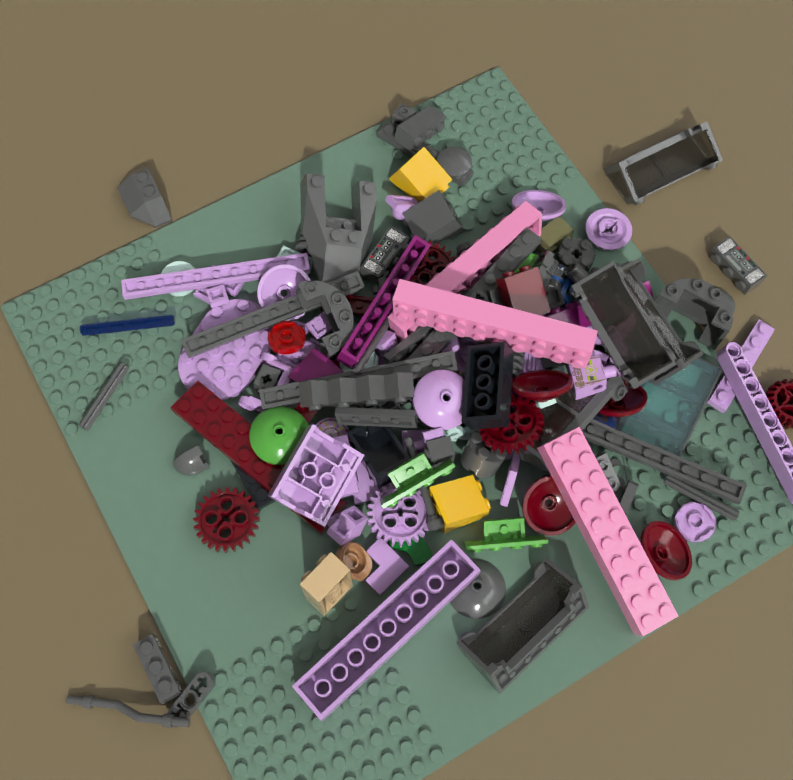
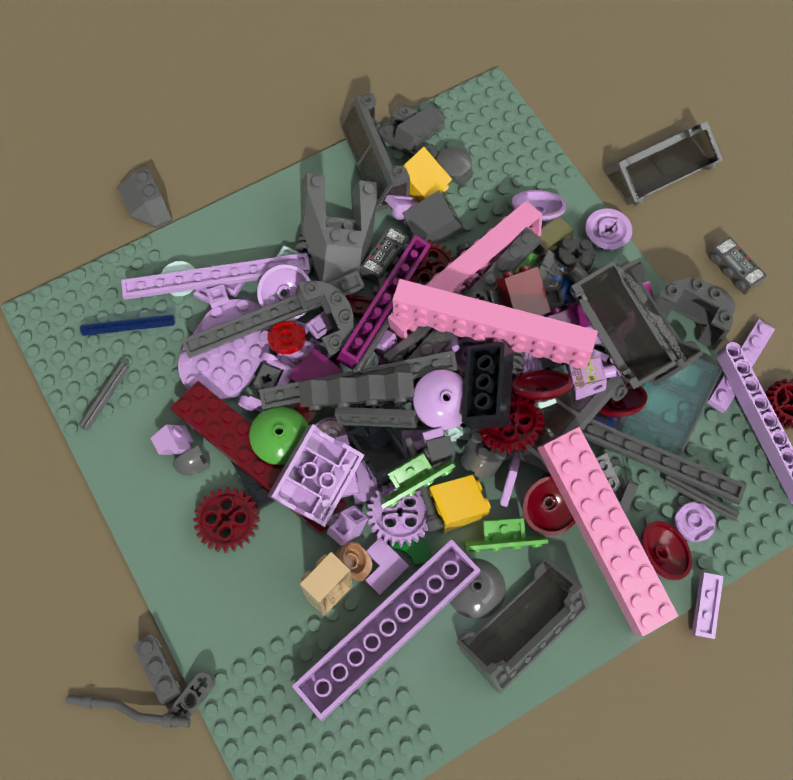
none -> lavender brick [150,424,194,455]
none -> windscreen [341,92,410,212]
none -> lavender plate [692,572,724,639]

